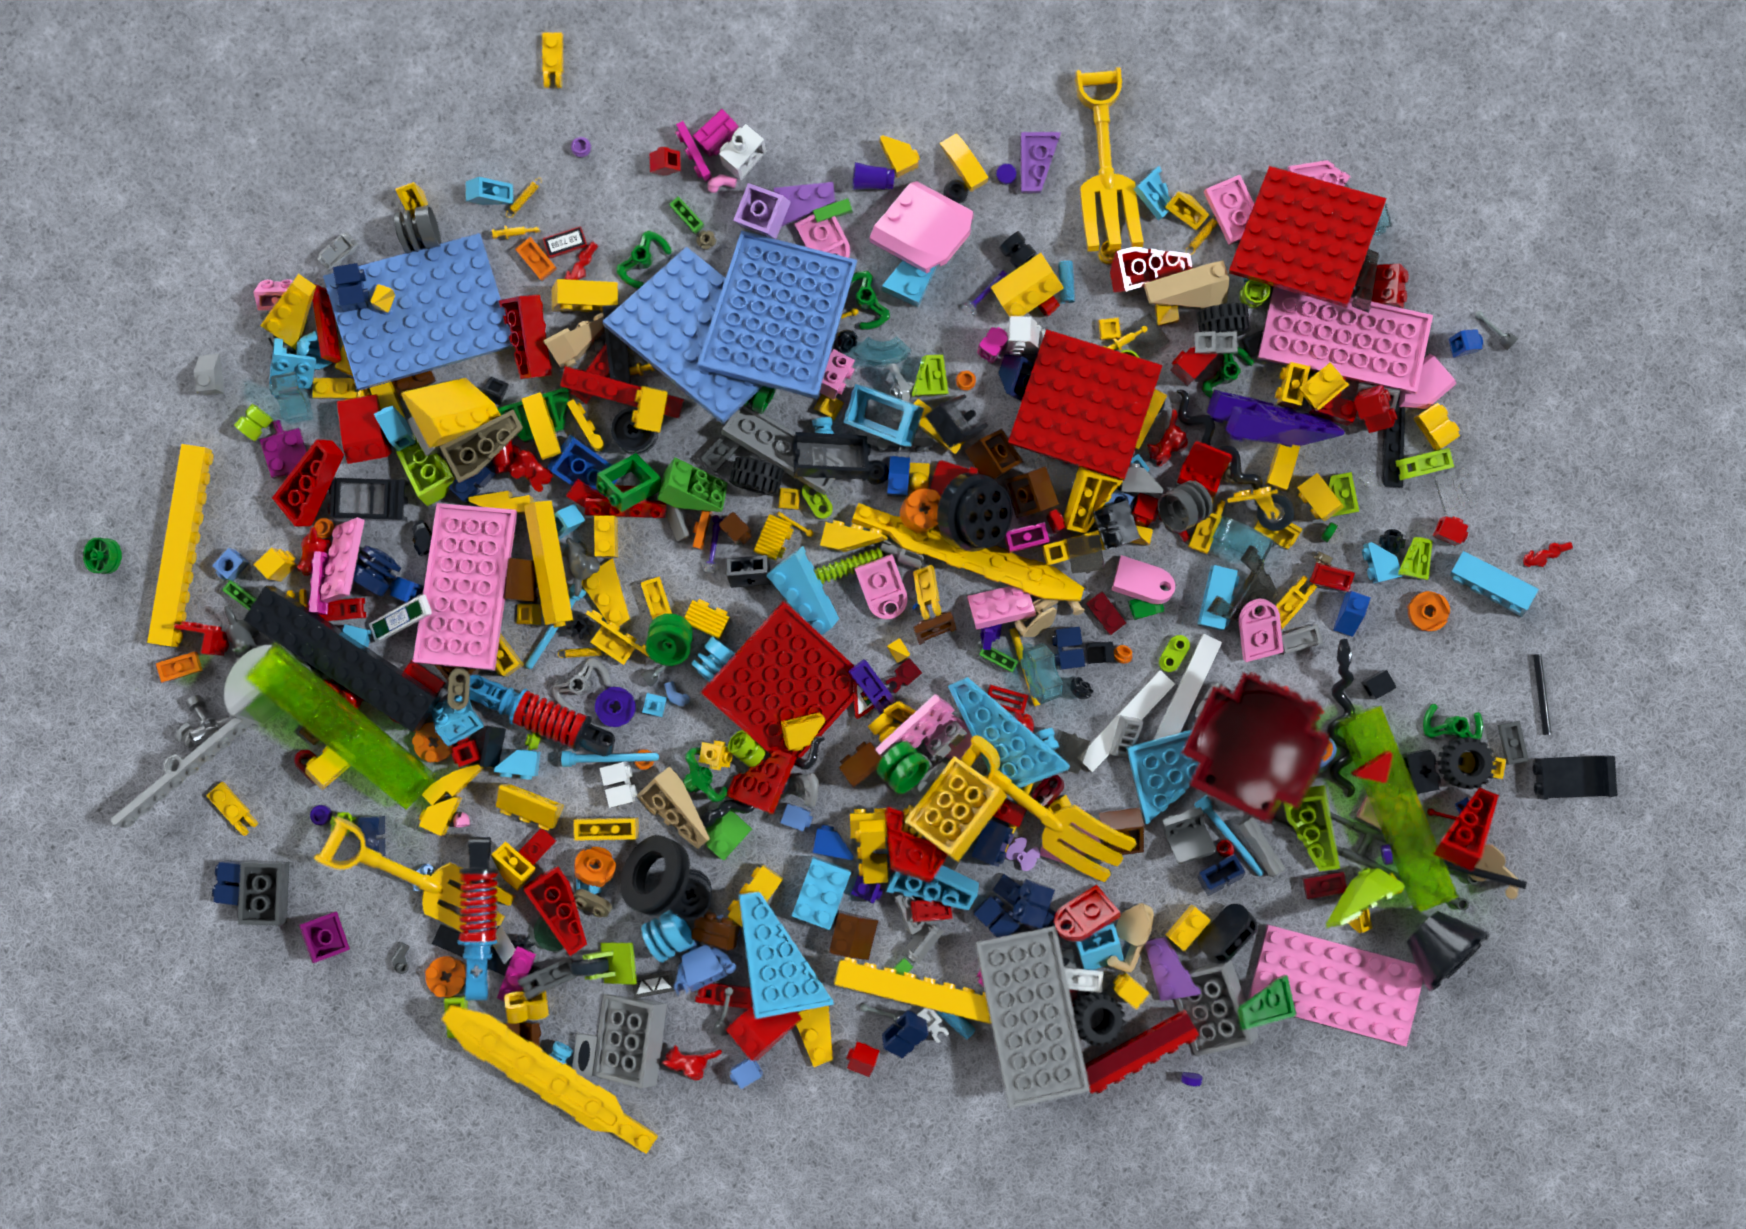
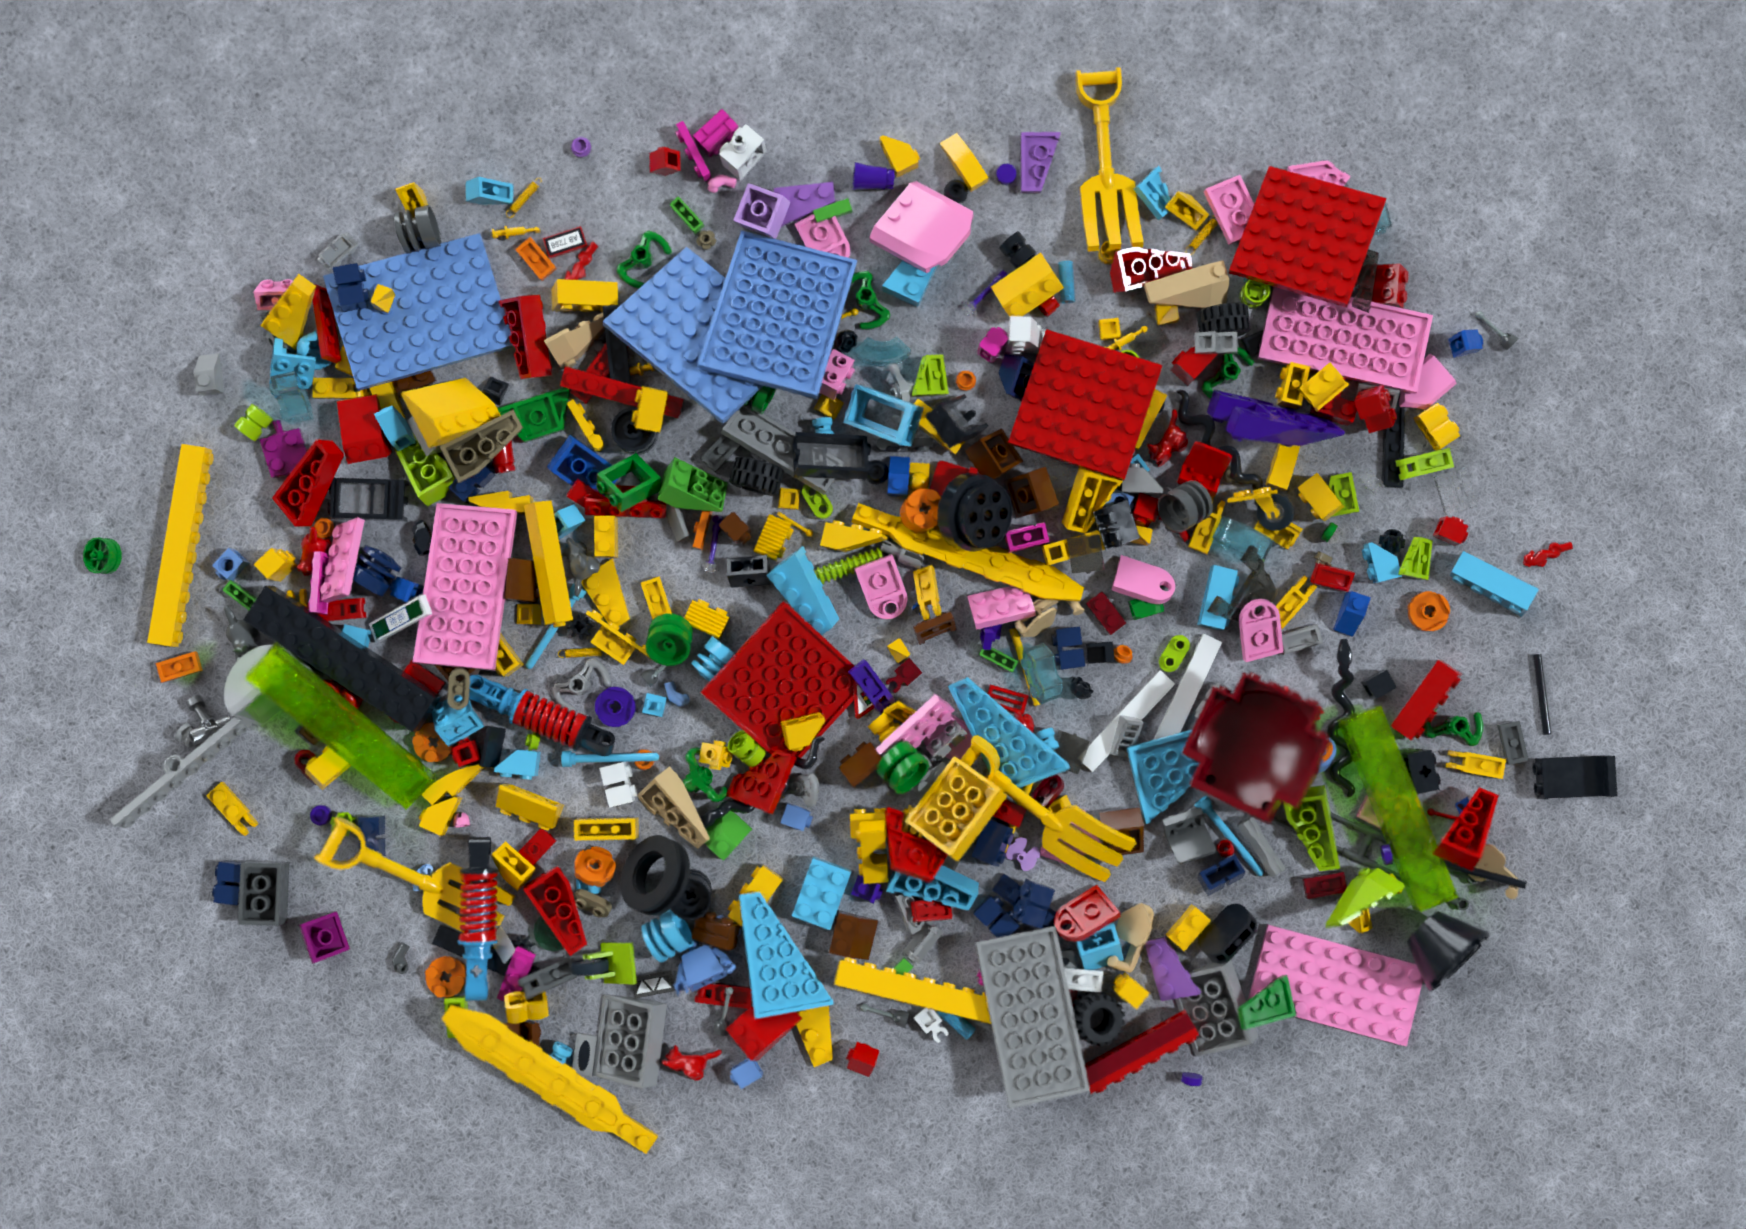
red bracket [174,621,229,656] -> none
red animal [509,445,553,492] -> none
yellow slope [522,392,561,460] -> none
yellow hinge [542,32,563,88] -> none
blue slope [813,825,854,860] -> none
dark blue piece [882,1010,928,1059] -> none
red plate [1046,509,1065,534] -> none
red slope [1350,751,1393,784] -> none
black tyre [1437,737,1496,789] -> none
none -> red wedge [1391,660,1462,740]

